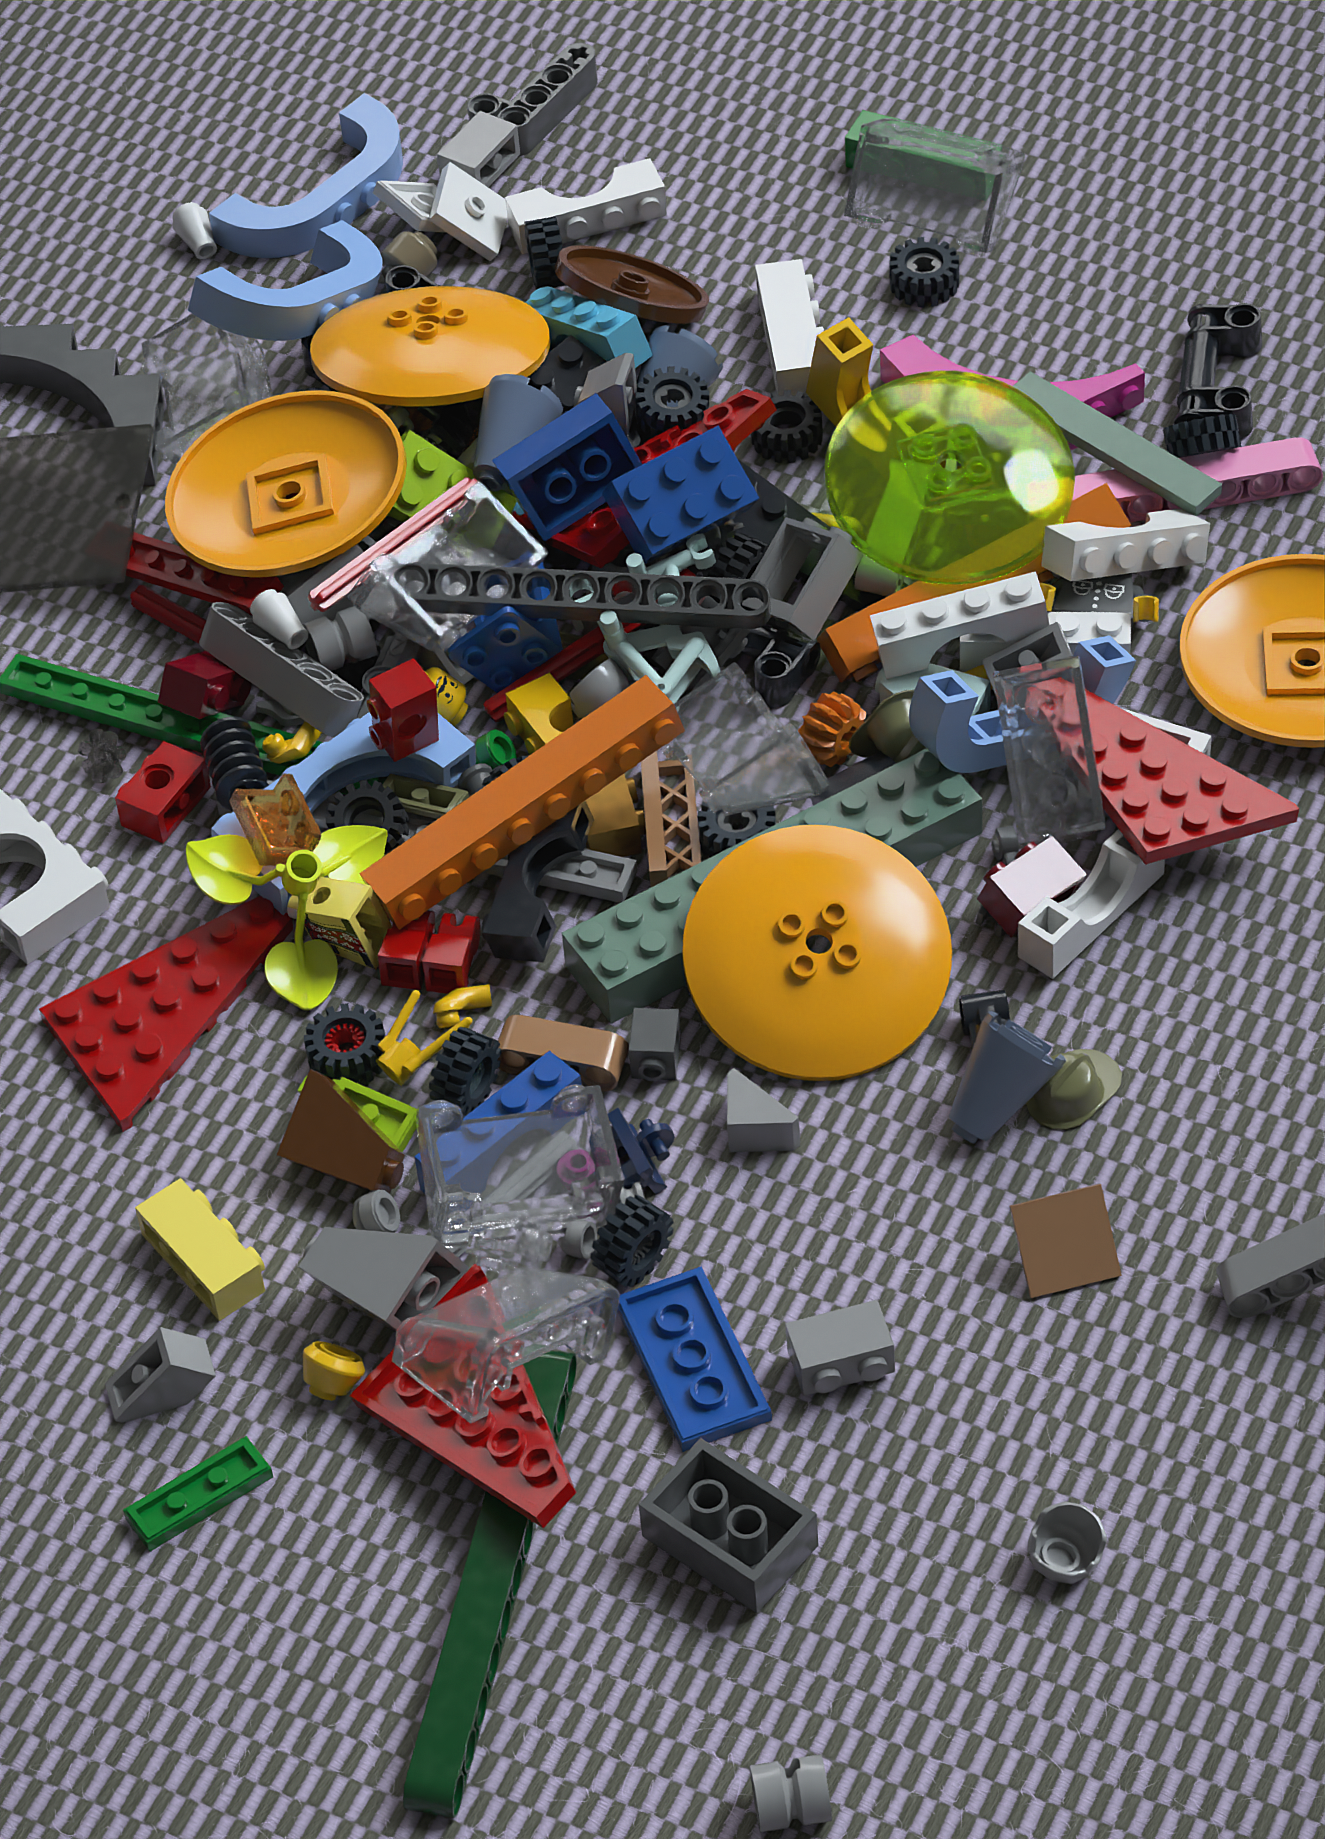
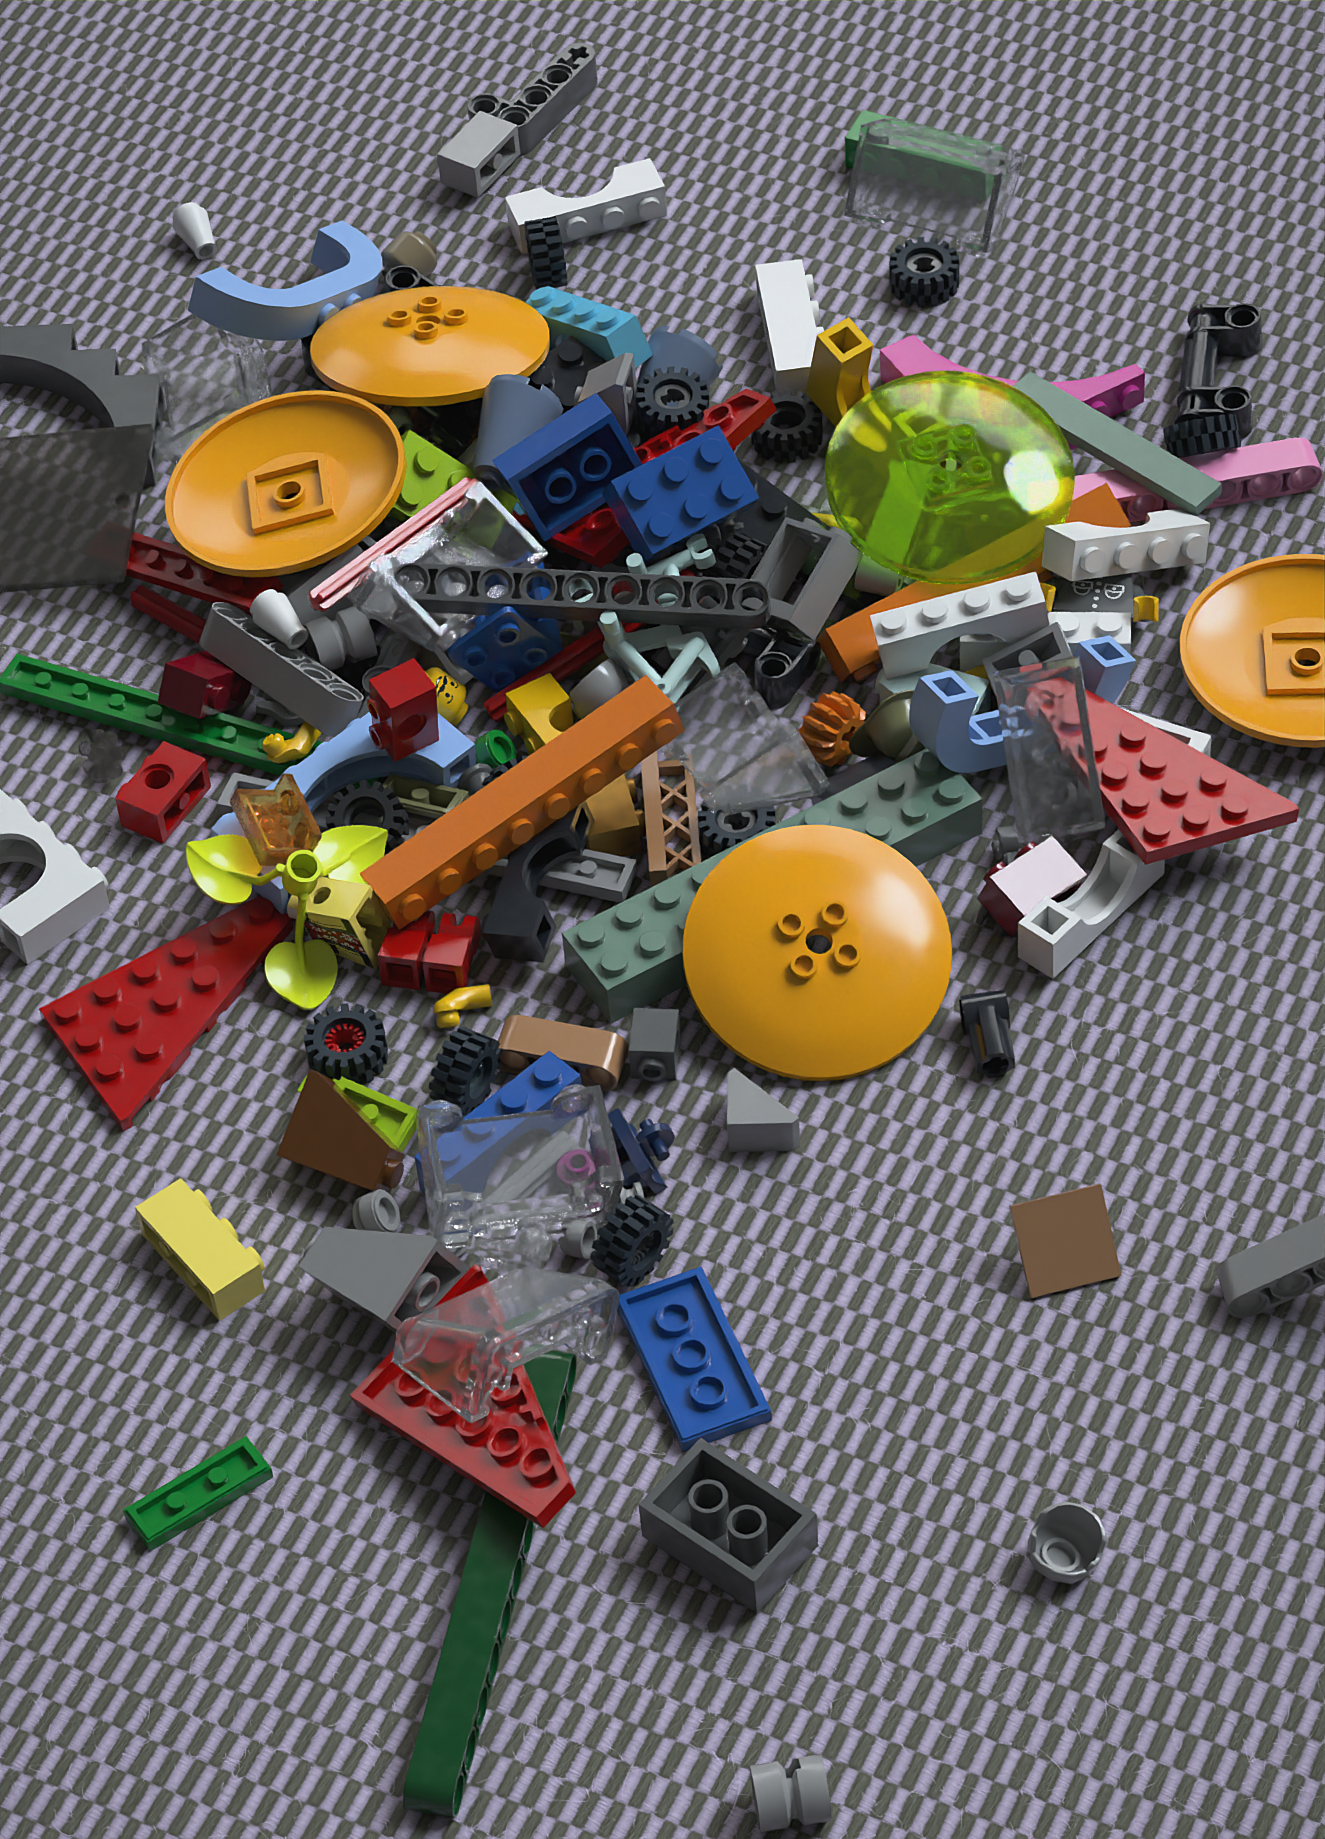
light grey slope [105,1327,216,1423] -> none
black piece [200,716,269,811] -> none
light blue arch [209,93,403,258] -> none
yellow cone [303,1341,365,1401] -> none
white plate [373,181,445,232] -> none
yellow plant [376,990,473,1086] -> none
white plate [429,162,507,261] -> none
reddish brown dish [554,245,709,324] -> none
light grey brick [785,1300,895,1396] -> none
sand blue cone [949,1011,1066,1144] -> none
olive piece [1026,1049,1122,1130] -> none

